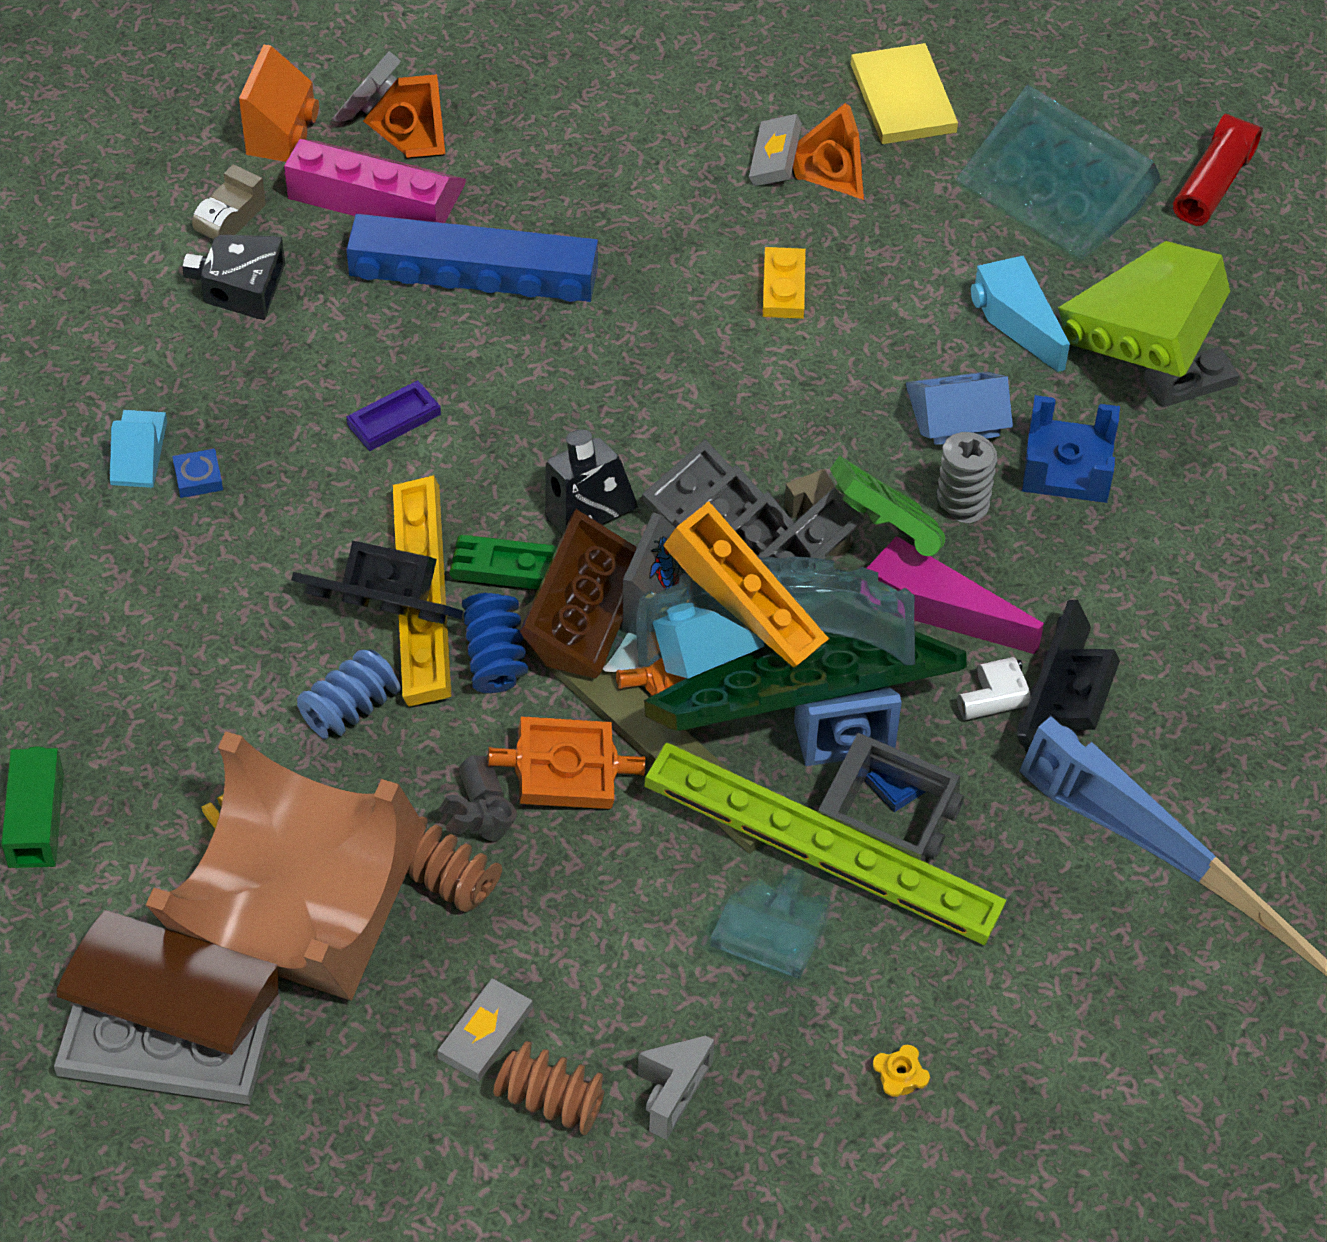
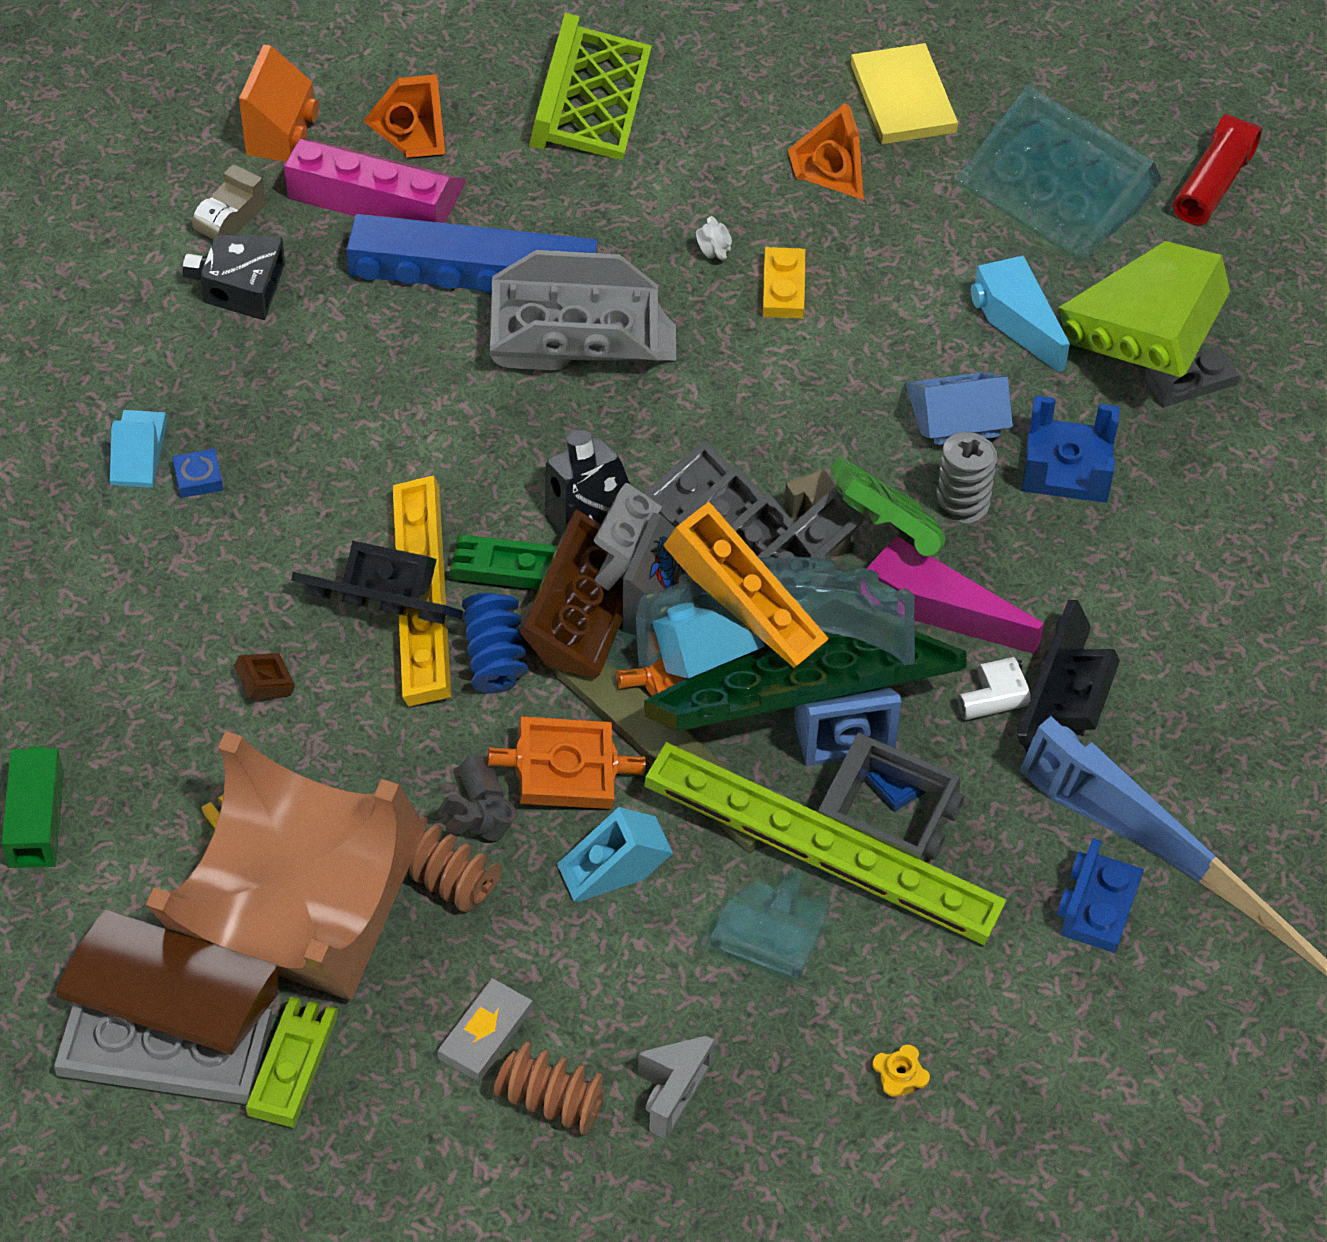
medium blue piece [297,649,401,739] -> none
light grey plate [332,51,401,122] -> none
dark purple tile [346,380,441,452] -> none
white sticker [603,633,643,672] -> none
light grey tile [749,114,802,186] -> none
none -> reddish brown tile [234,653,295,699]
none -> lime hinge [246,996,338,1128]
none -> light grey slope [489,250,676,370]
none -> lime fence [529,12,652,160]
none -> medium azure slope [557,807,673,902]
none -> light grey bracket [594,483,662,591]
none -> white plate [696,216,732,260]
none -> blue bracket [1057,838,1144,953]

